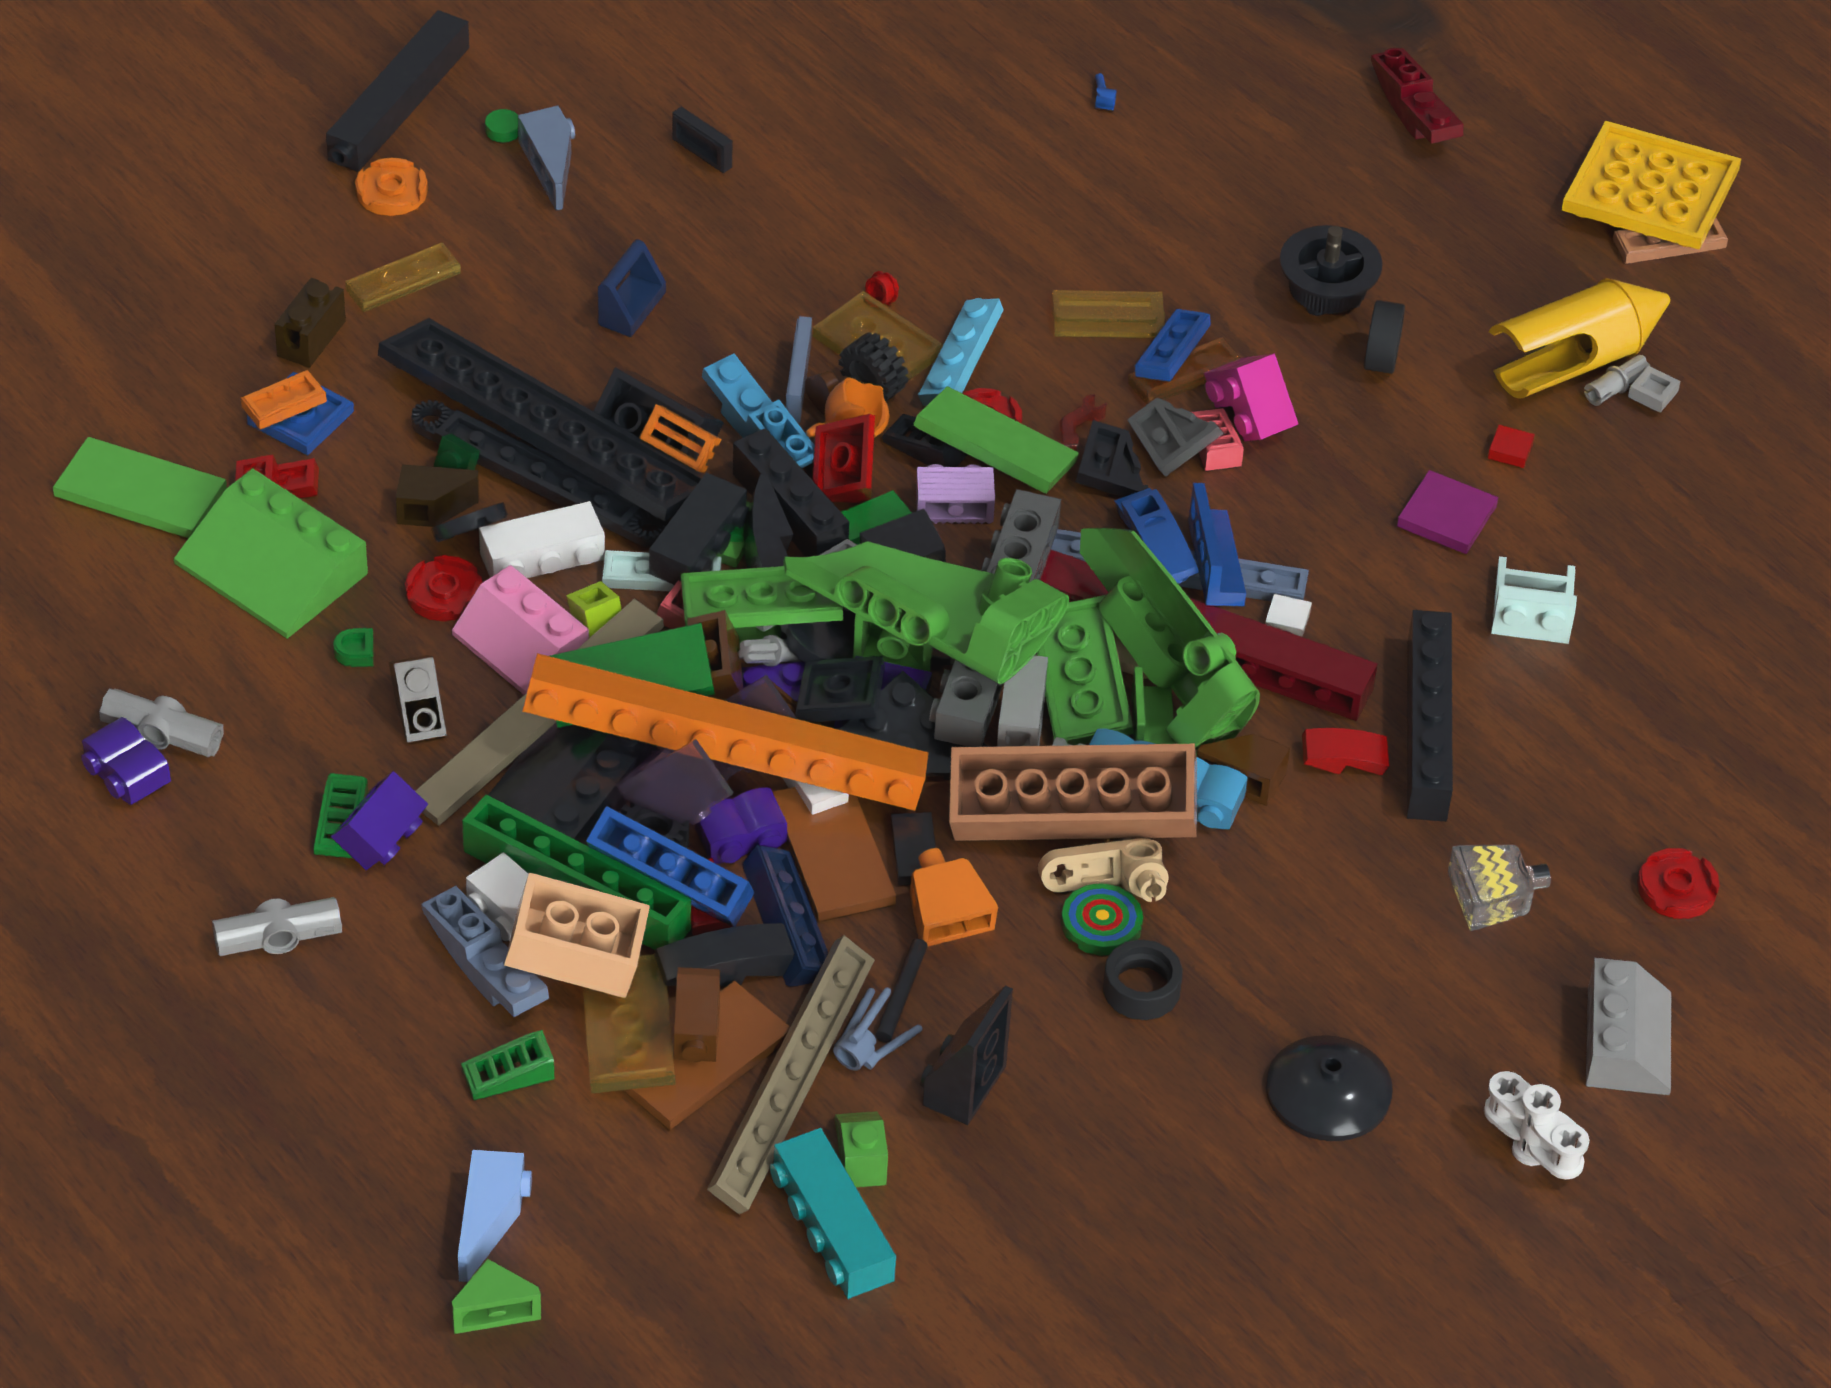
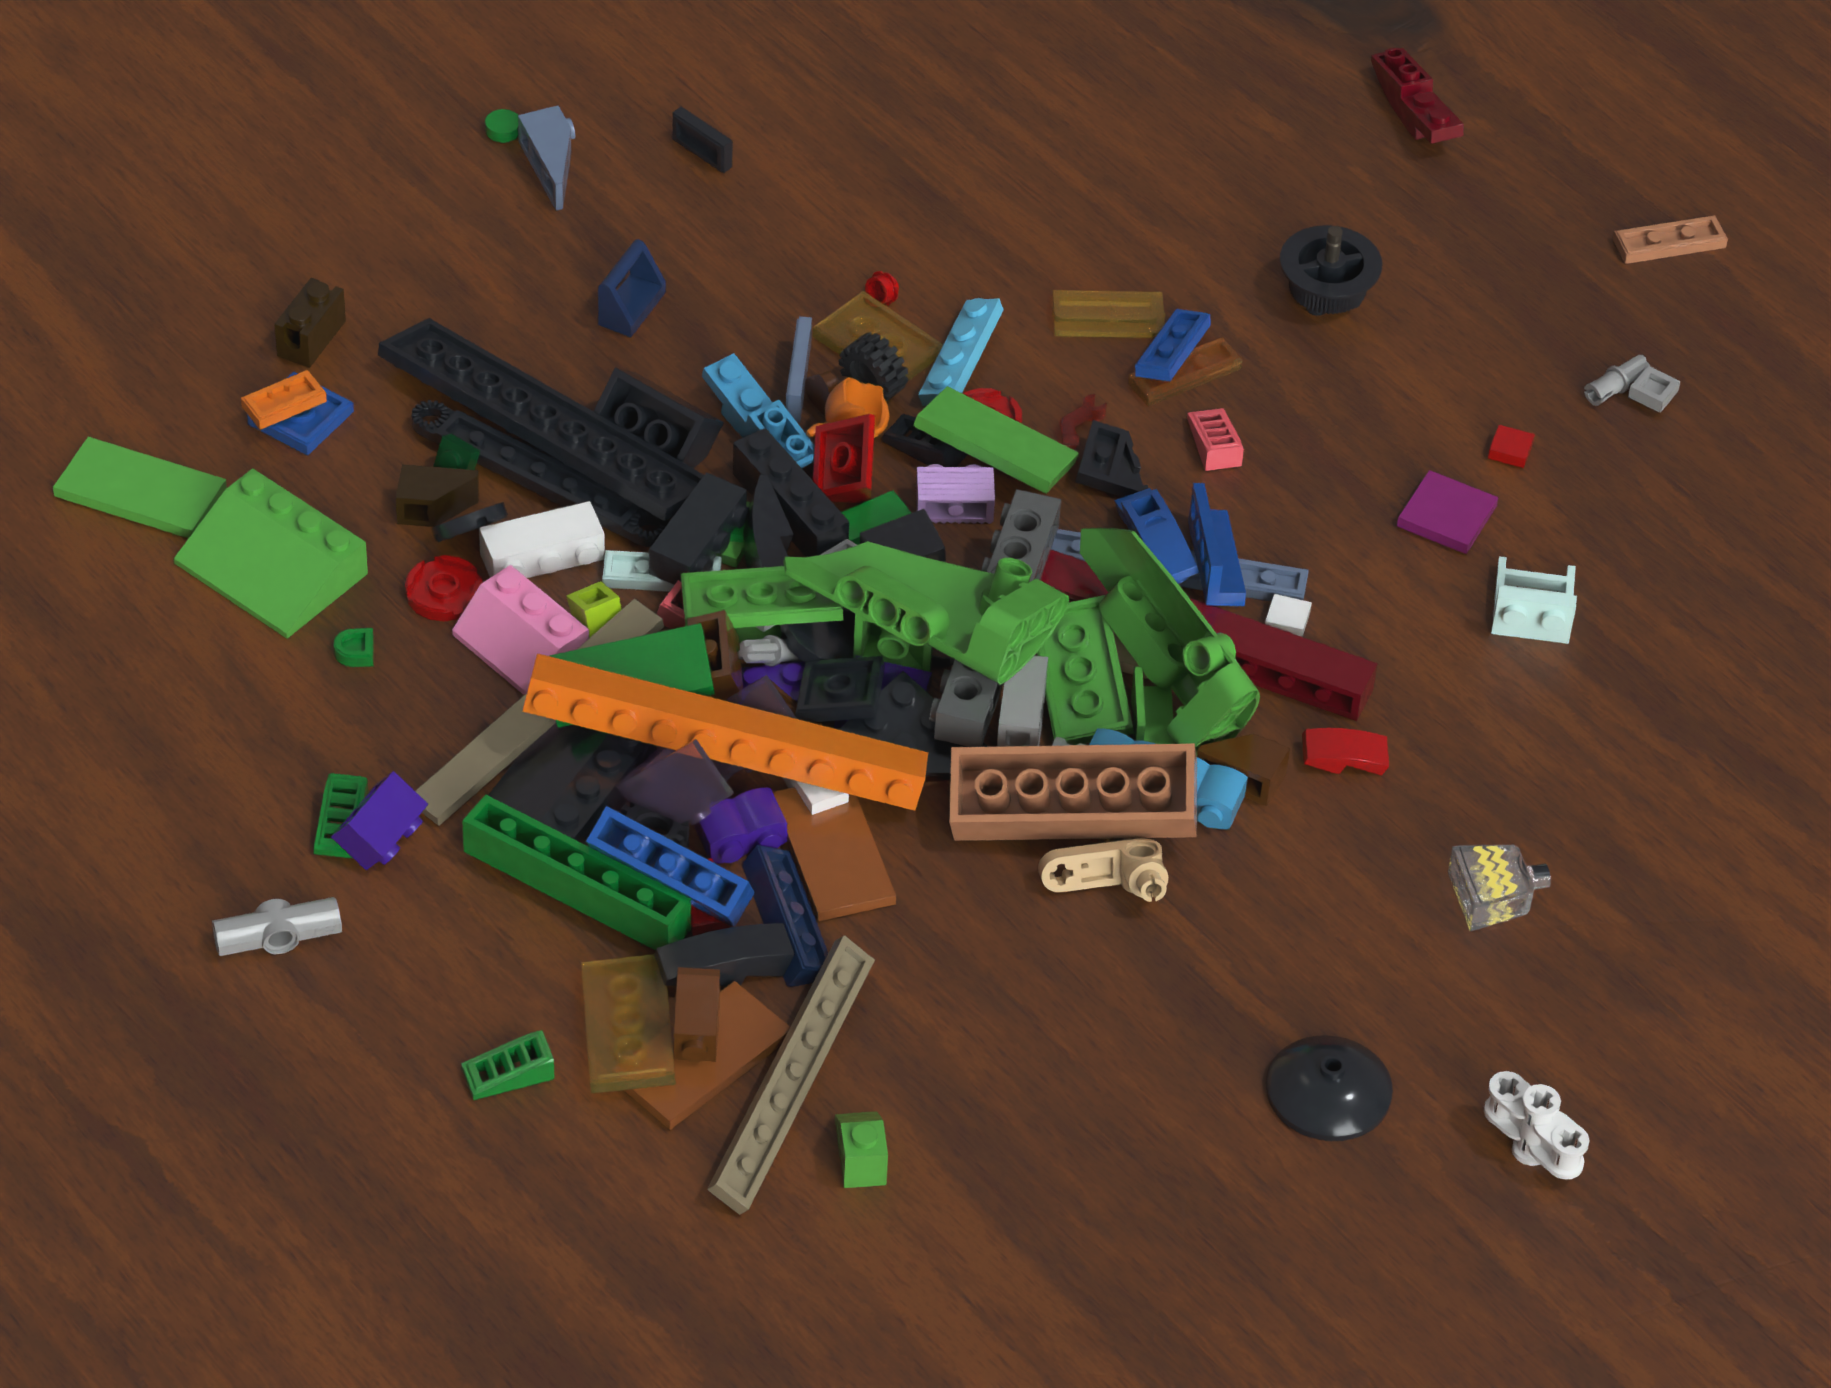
dark purple brick [81,717,171,805] -> none
light grey piece [99,688,224,757] -> none
red slope [235,454,319,498] -> none
black brick [326,10,469,172] -> none
clear yellow tile [345,242,461,312] -> none
orange tile [355,157,428,216] -> none
slope [389,655,447,743] -> none
sand blue slope [421,886,549,1017] -> none
bright green slope [452,1259,541,1334] -> none
light blue slope [458,1150,532,1282] -> none
white brick [466,852,528,941] -> none
light nougat brick [504,873,650,998] -> none
orange tile [639,404,722,473] -> none
teal brick [770,1128,896,1299] -> none
sand blue plant [833,987,923,1071] -> none
black bar [876,938,928,1043] -> none
black tile [891,812,936,885] -> none
orange torso [910,848,998,947] -> none
black slope [920,985,1013,1125] -> none
green tile [1061,883,1144,956] -> none
blue hand [1095,73,1117,111] -> none
black tyre [1103,939,1183,1020] -> none
dark grey wing [1127,397,1224,477] -> none
dark pink brick [1204,353,1298,441] -> none
black tyre [1364,300,1405,374] -> none
black brick [1407,610,1453,822] -> none
yellow piece [1488,278,1670,399] -> none
yellow plate [1562,121,1741,250] -> none
light grey slope [1586,958,1671,1095] -> none
red tile [1637,848,1720,919] -> none

